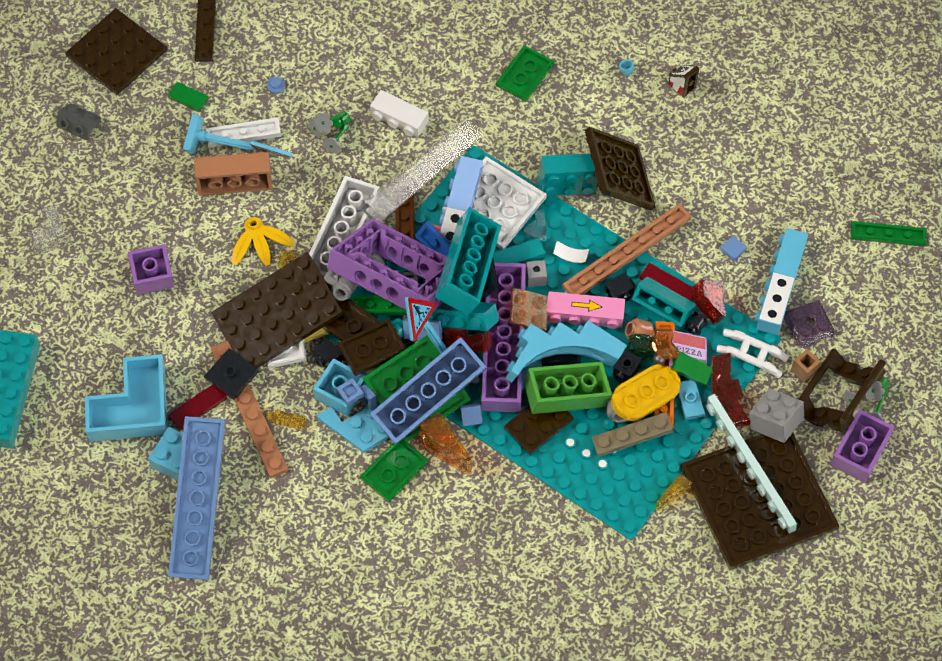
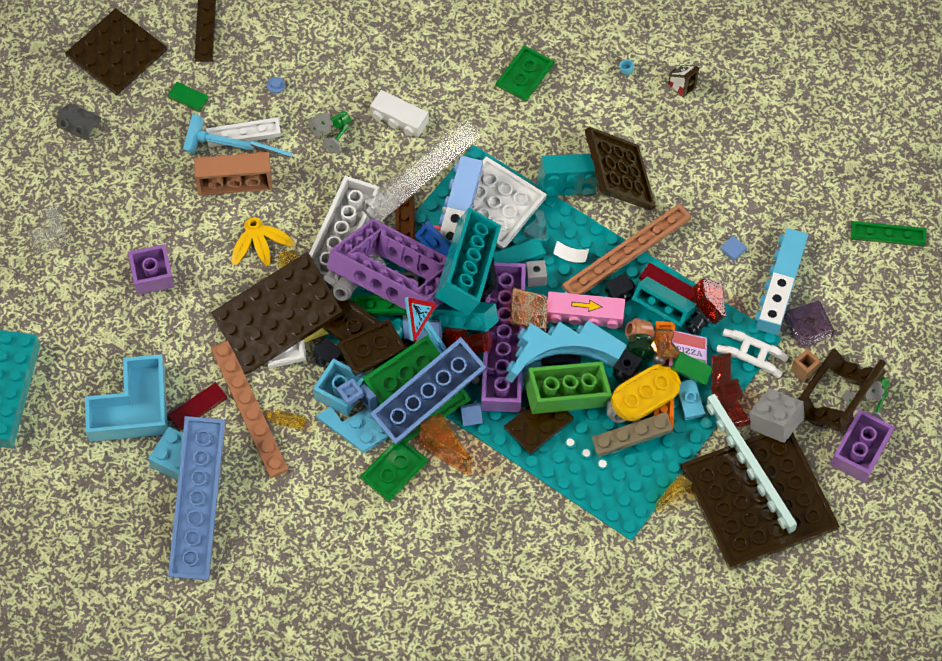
black plate [204,348,259,400] -> none

